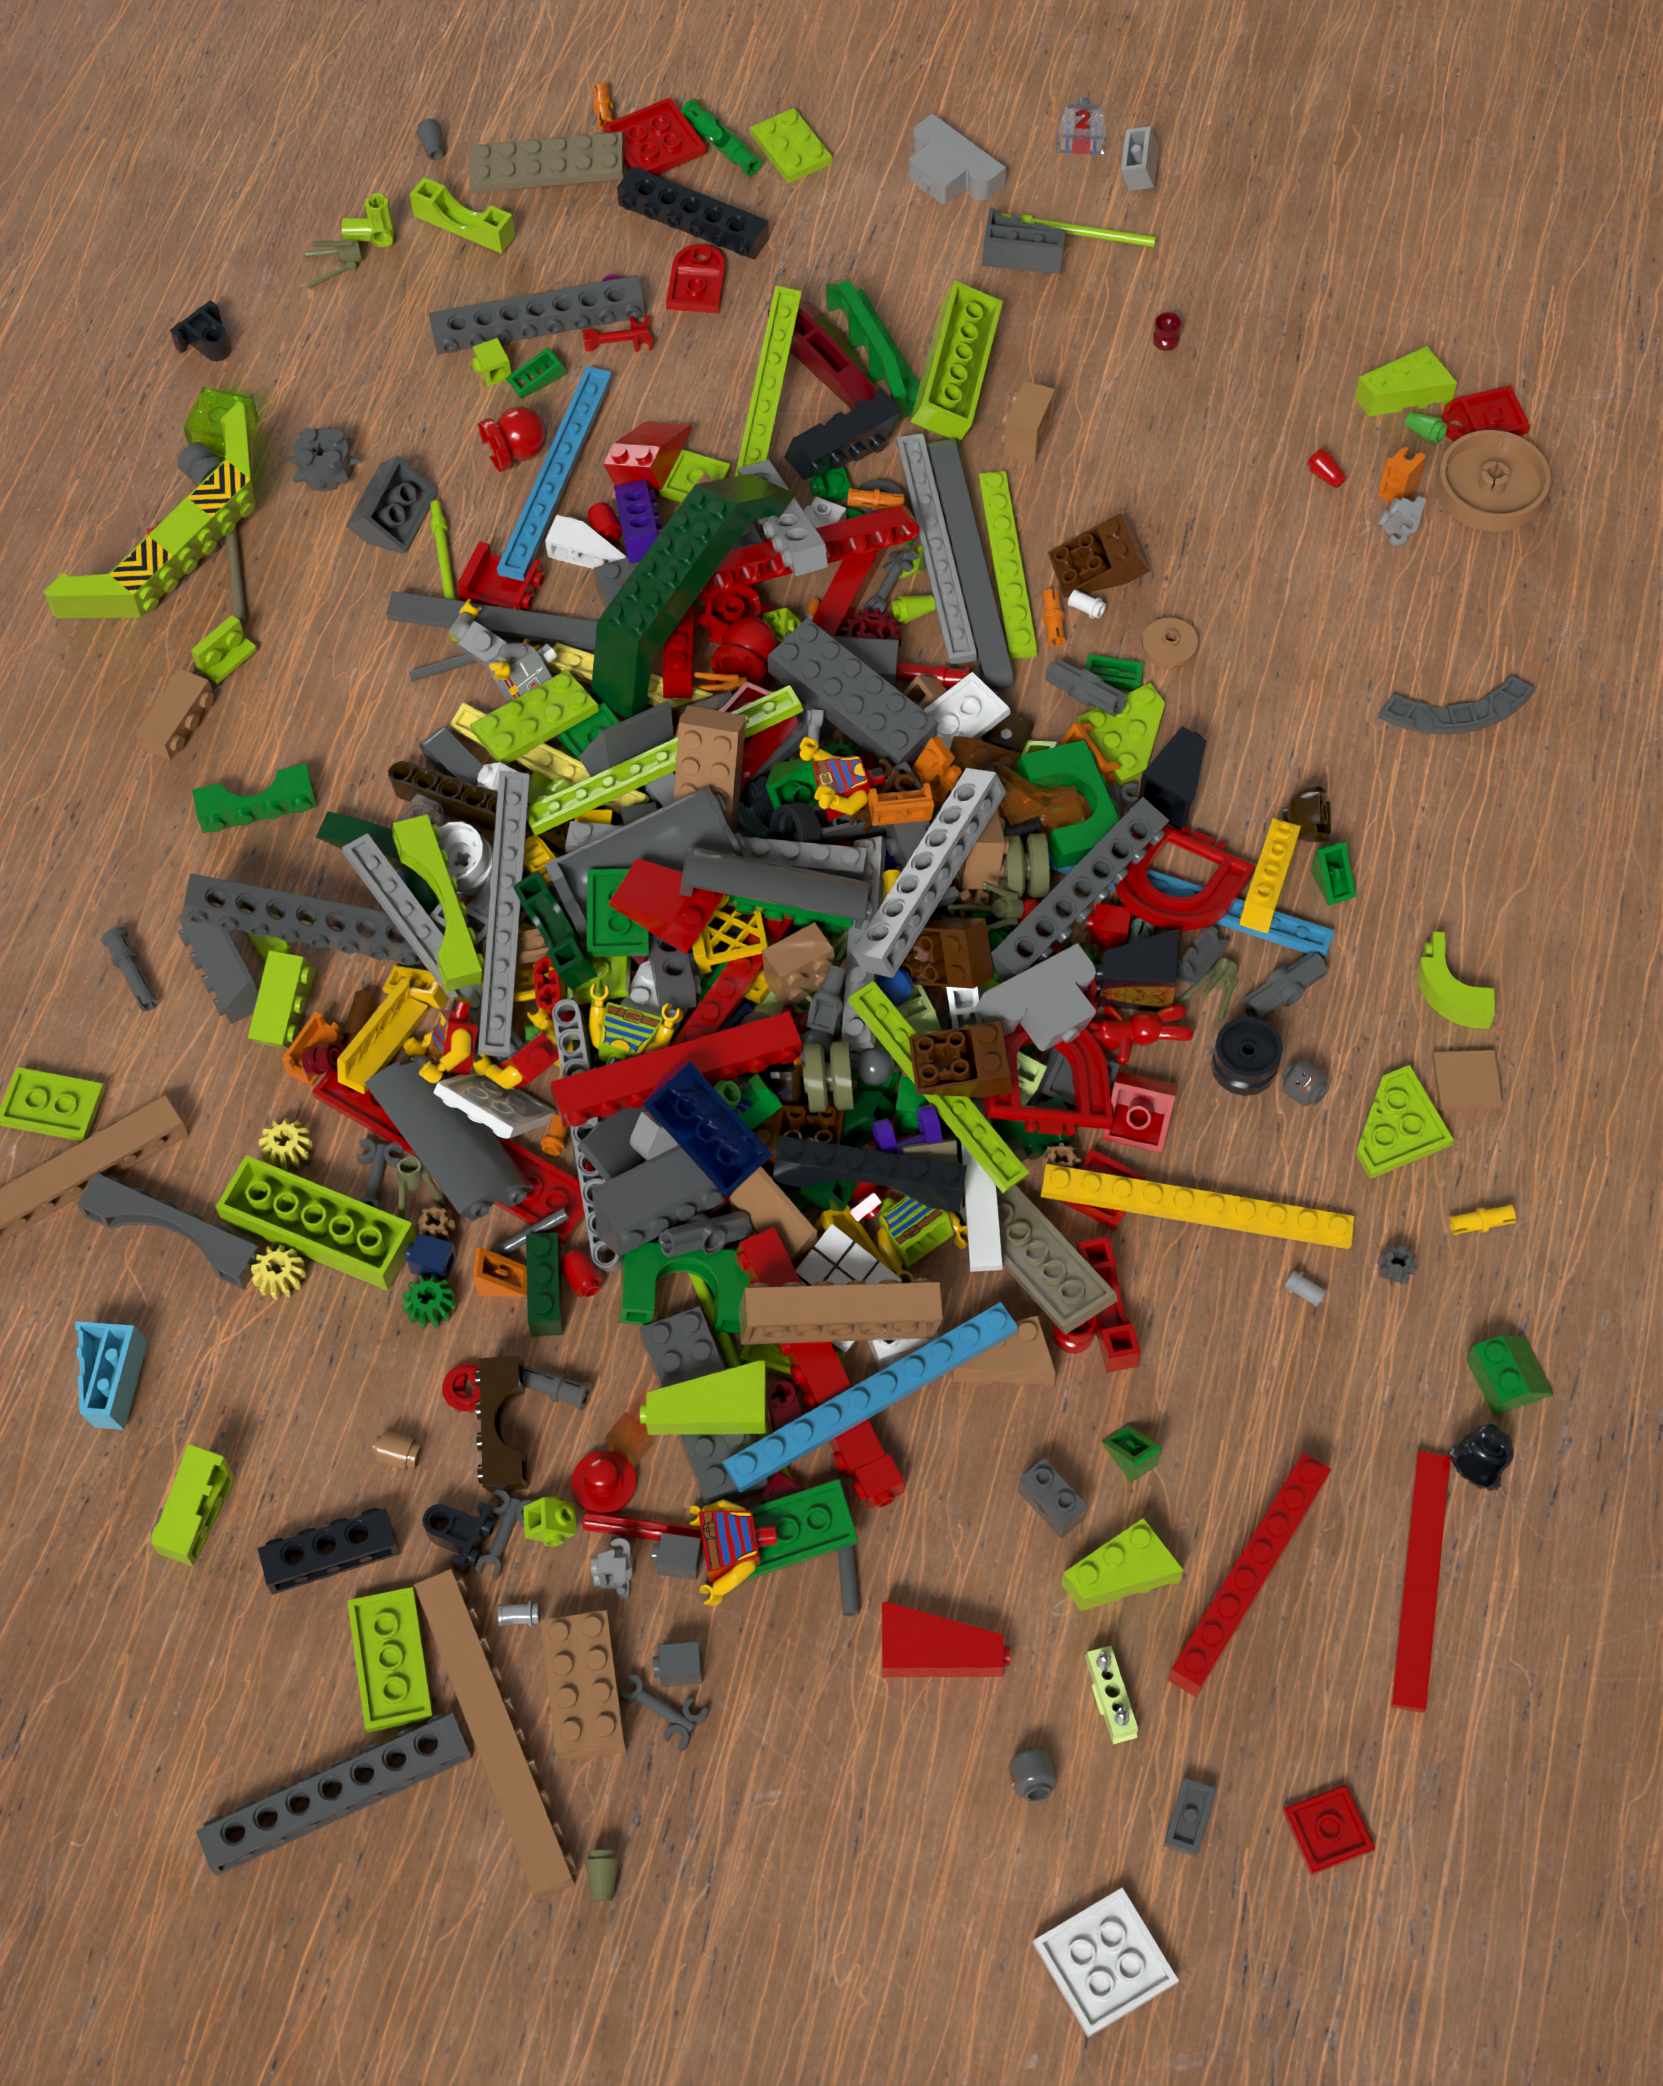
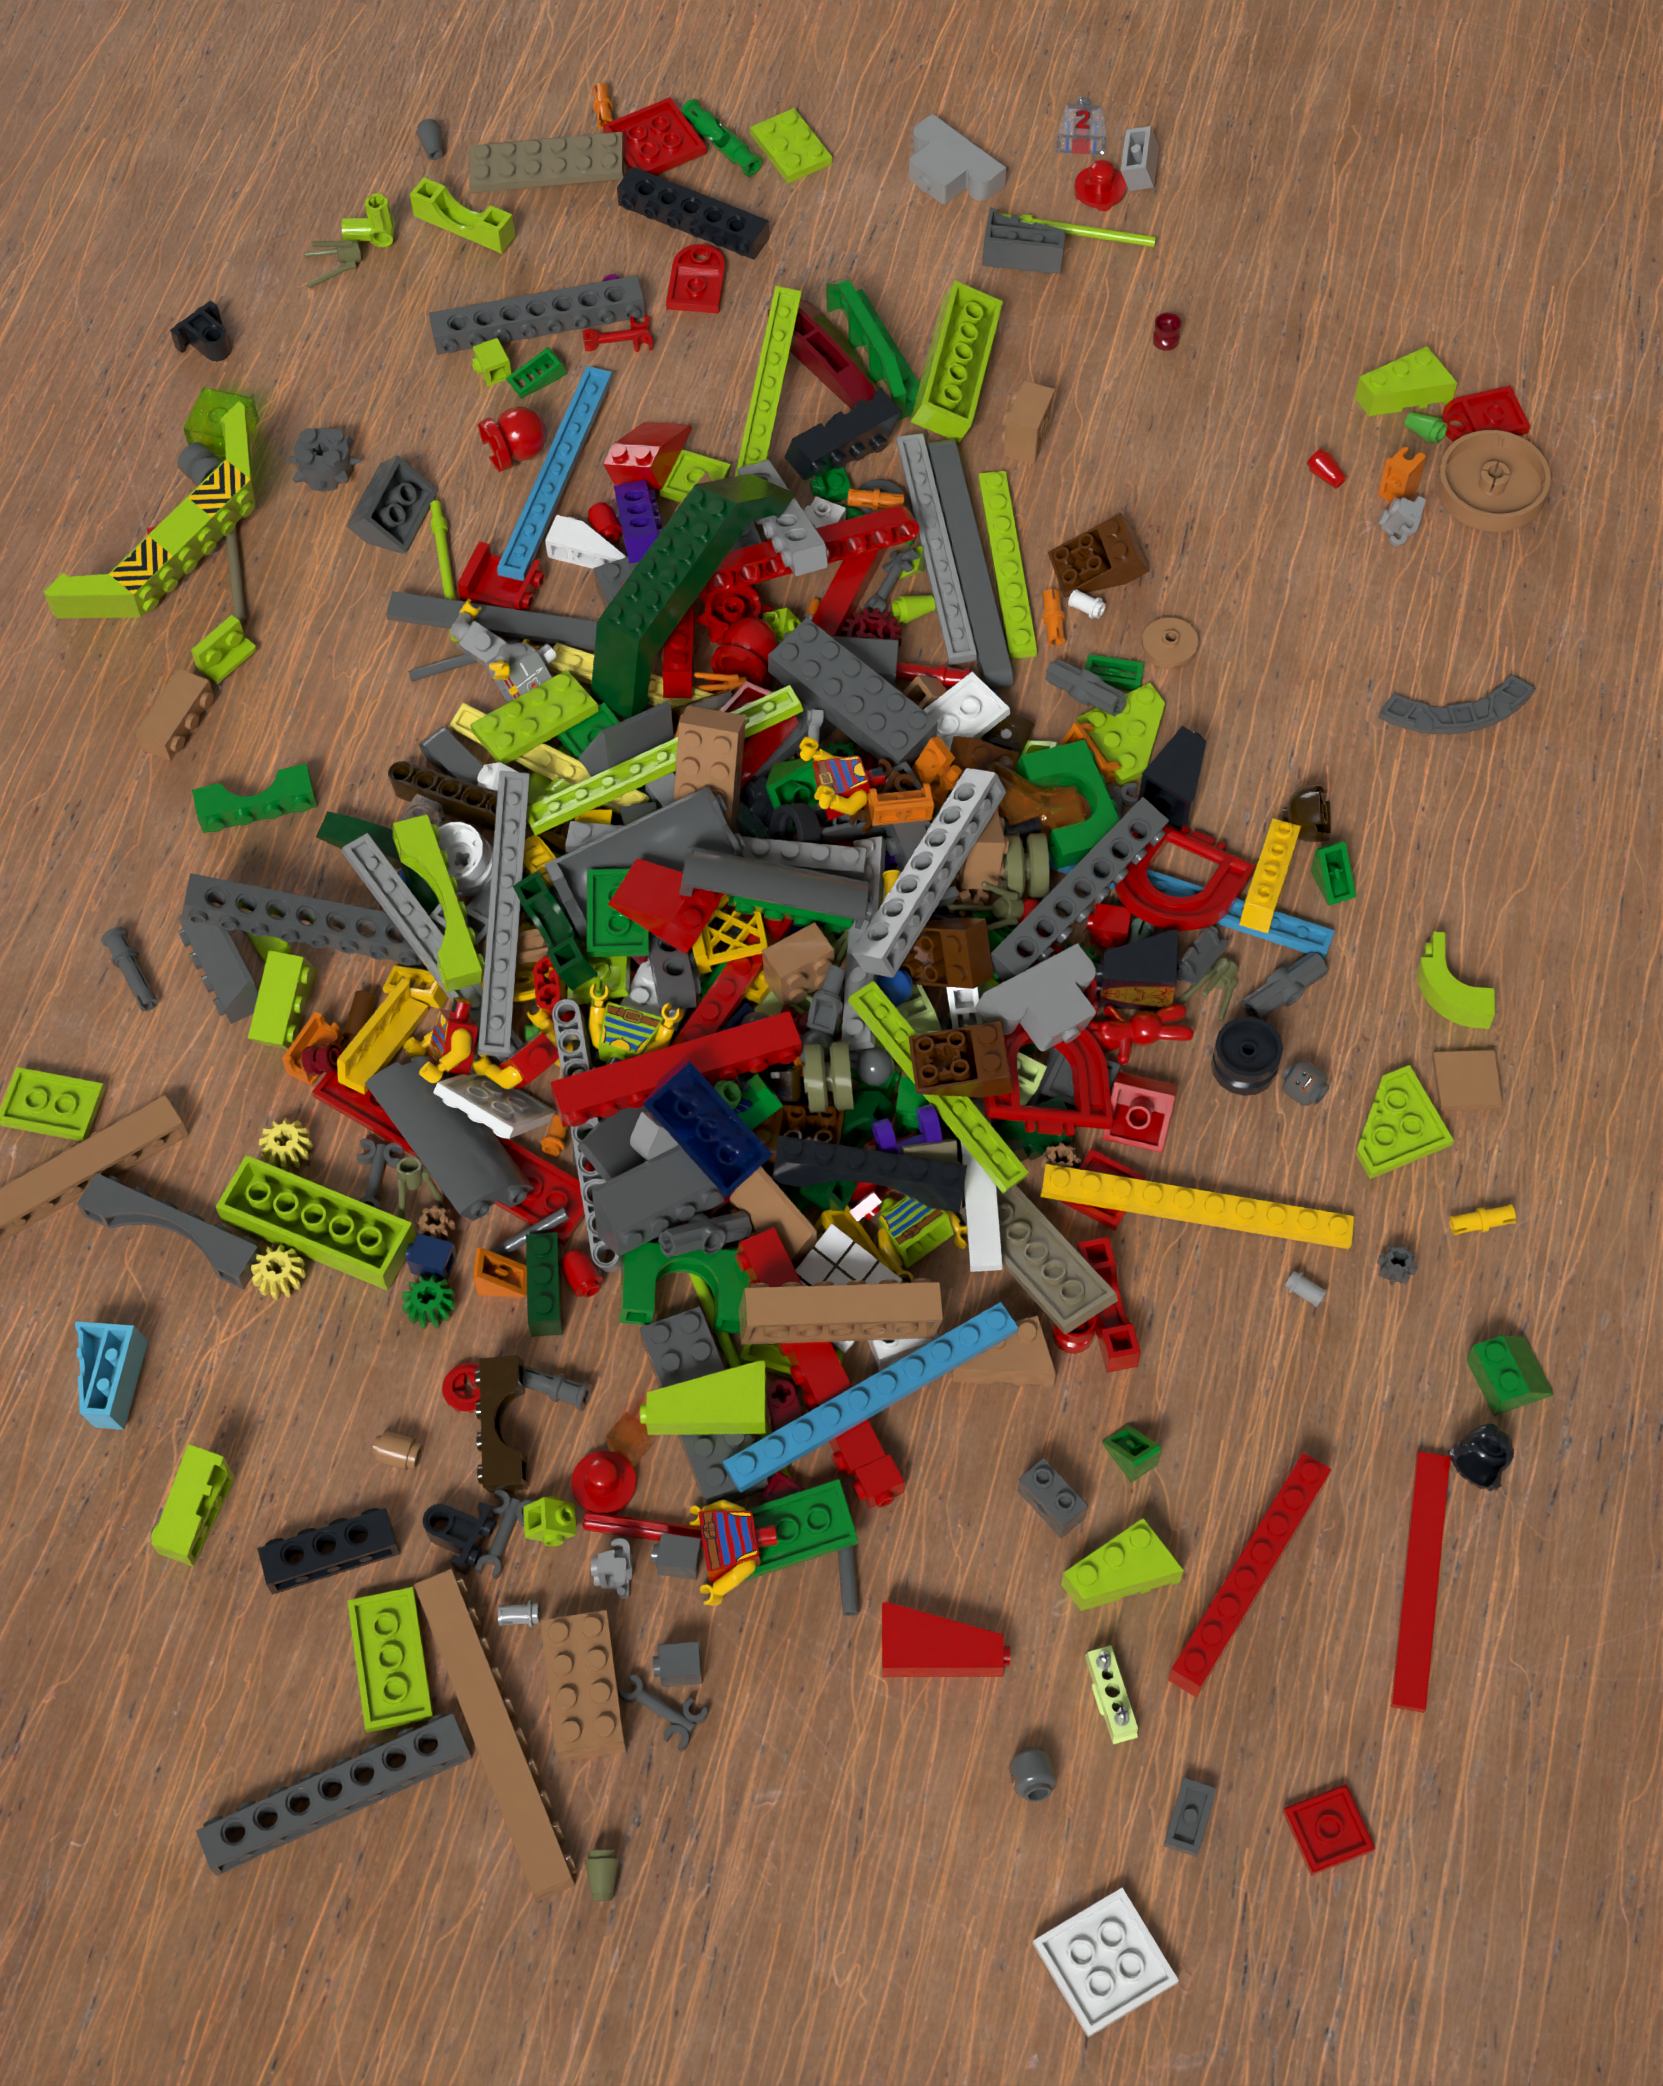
none -> red plate [1074,160,1126,211]

